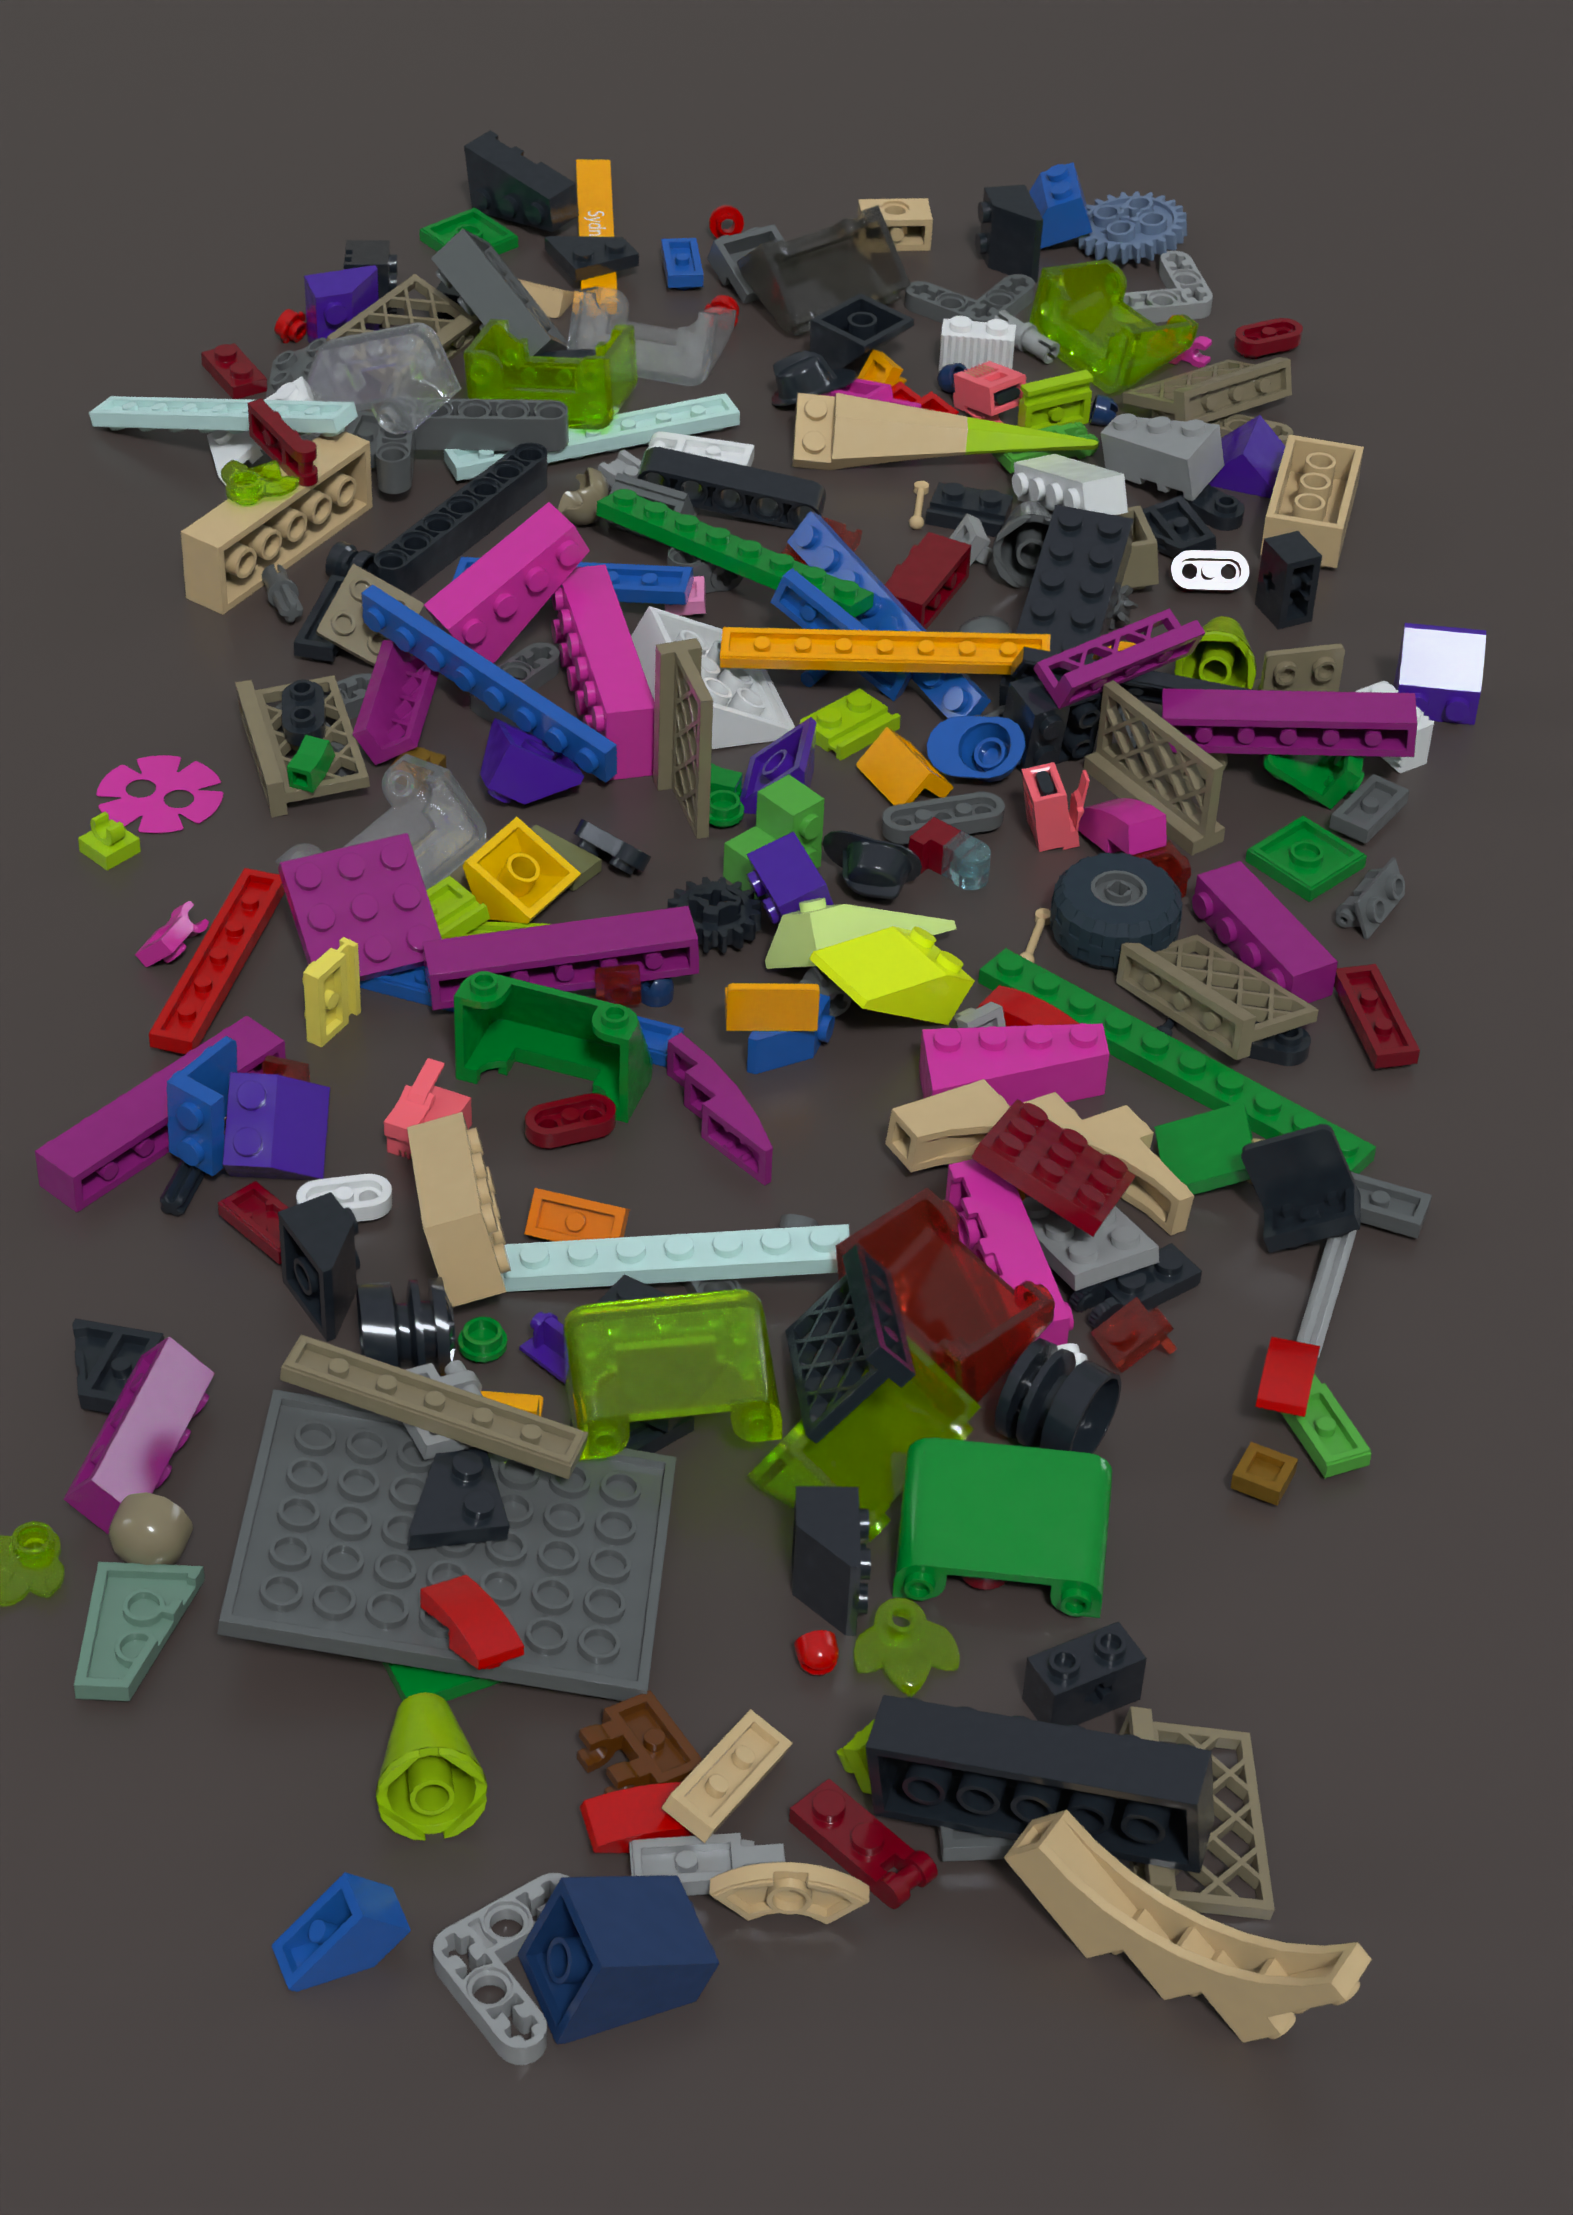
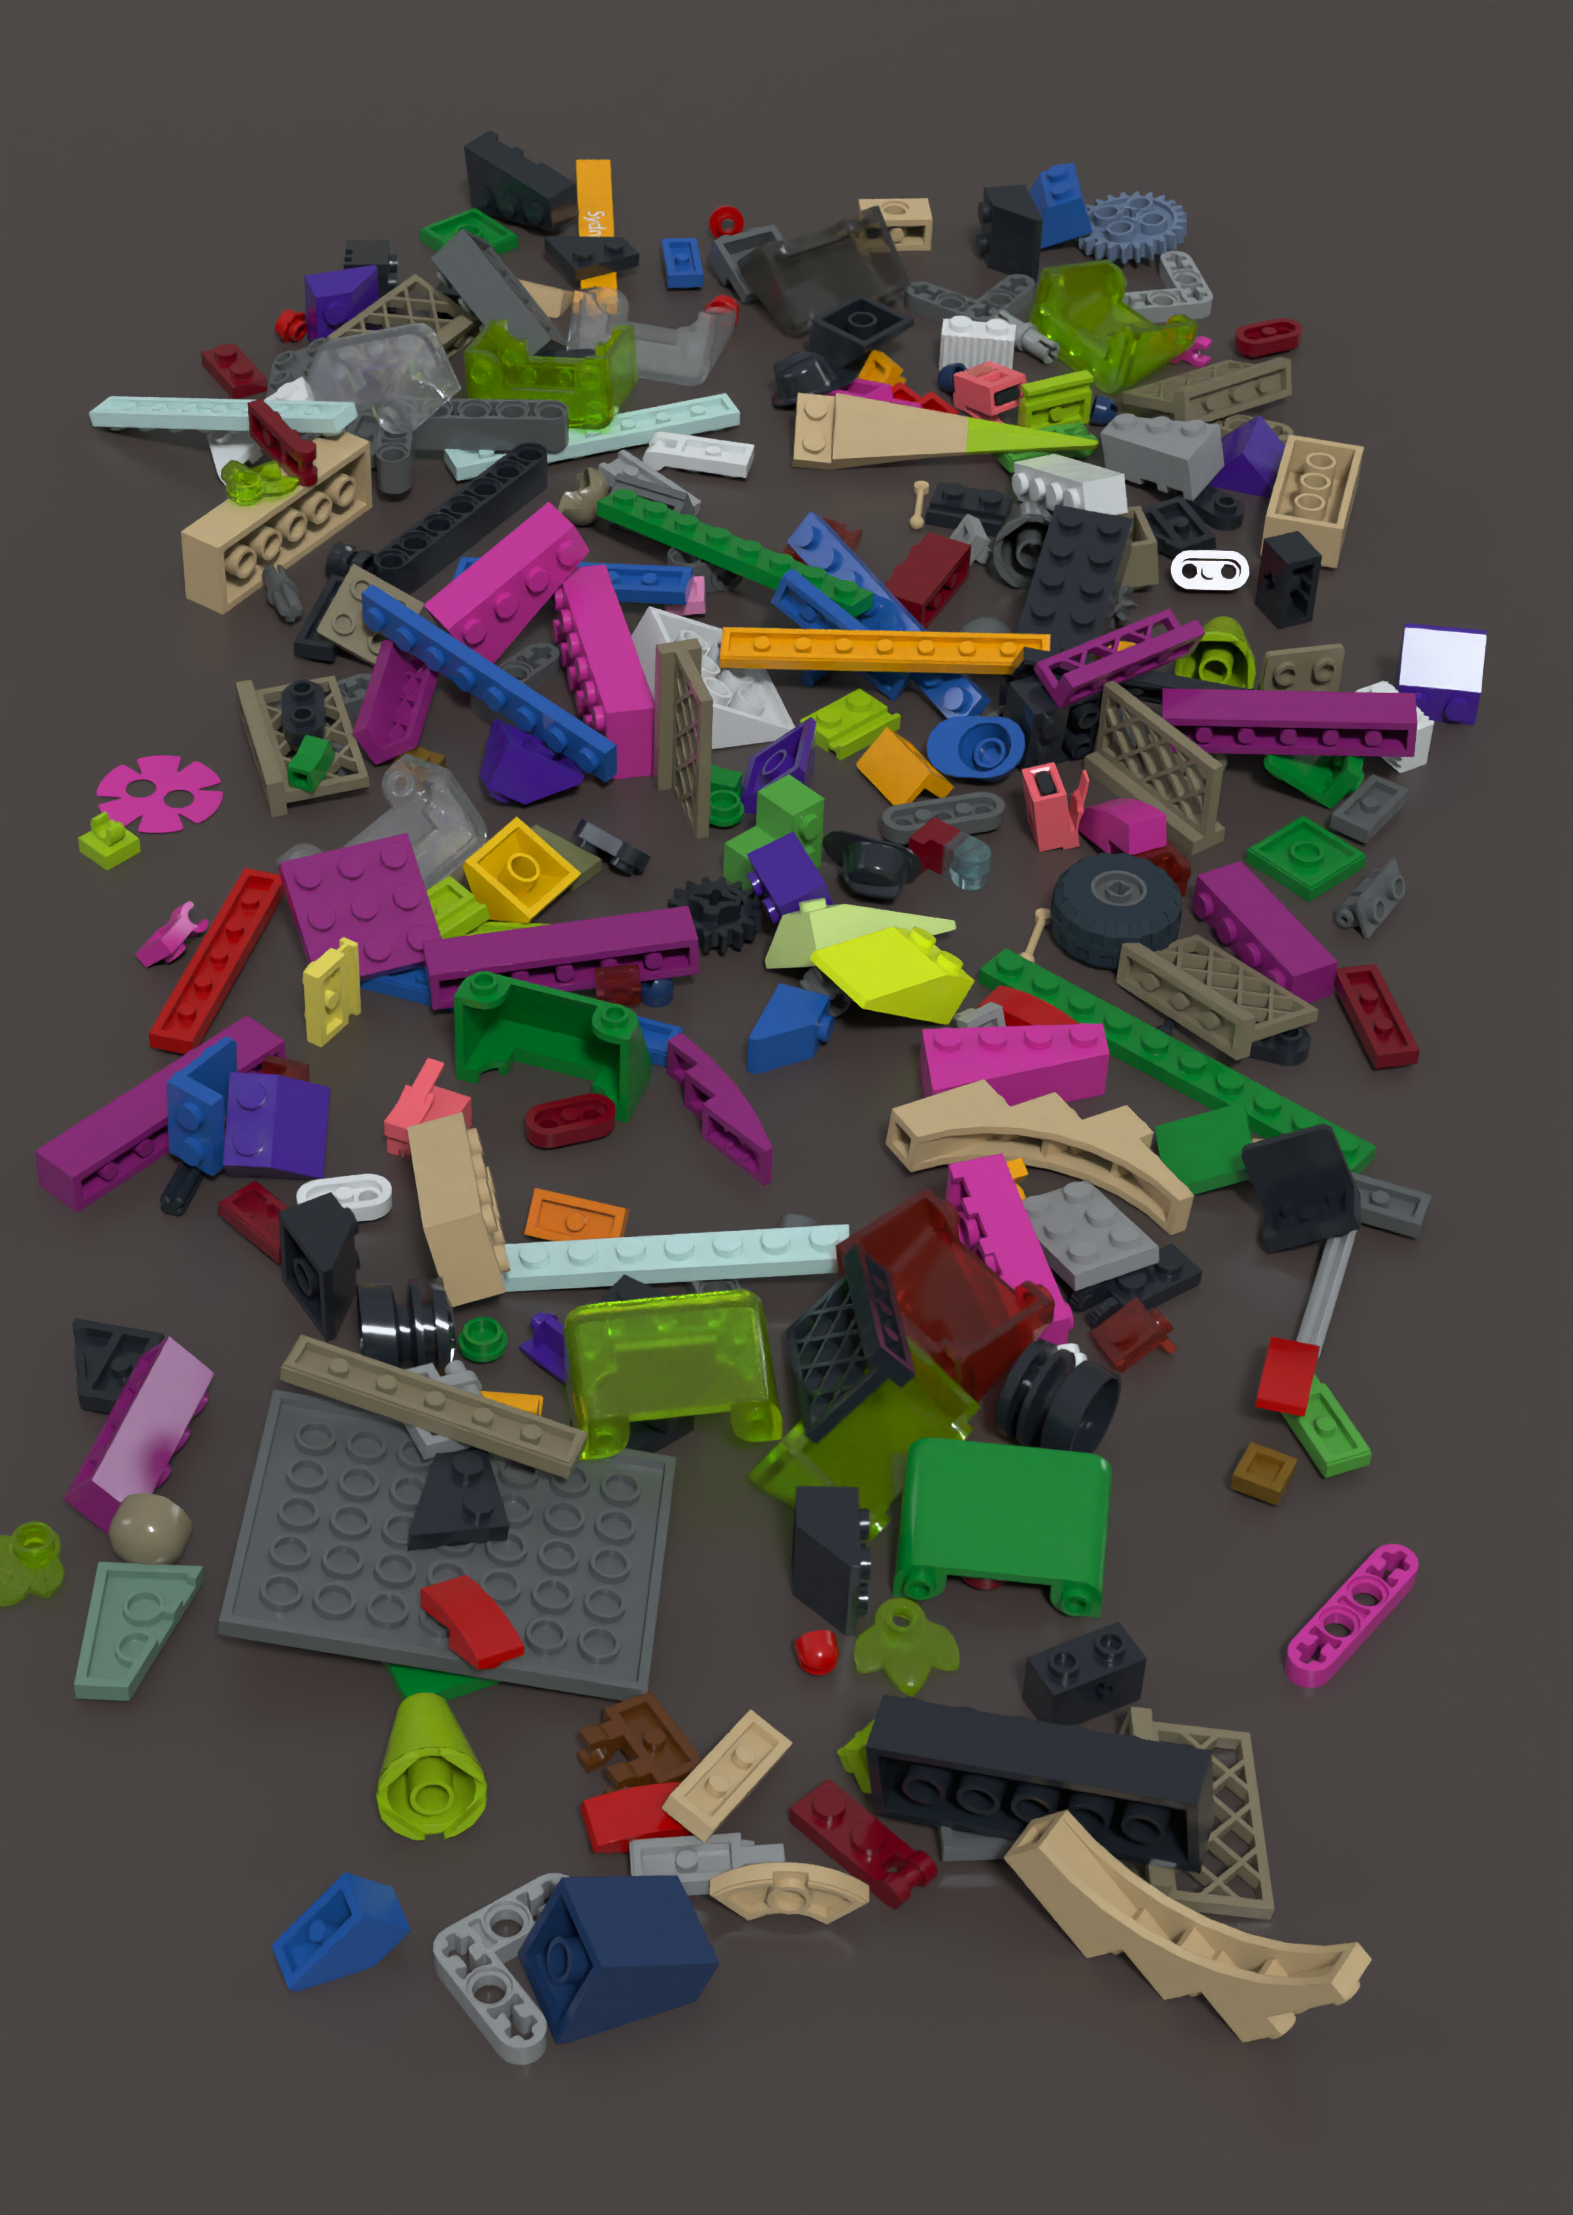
black beam [637,447,826,530] -> none
light orange panel [725,983,820,1031] -> none
dark red plate [971,1099,1136,1237] -> none
none -> dark pink beam [1284,1544,1419,1688]

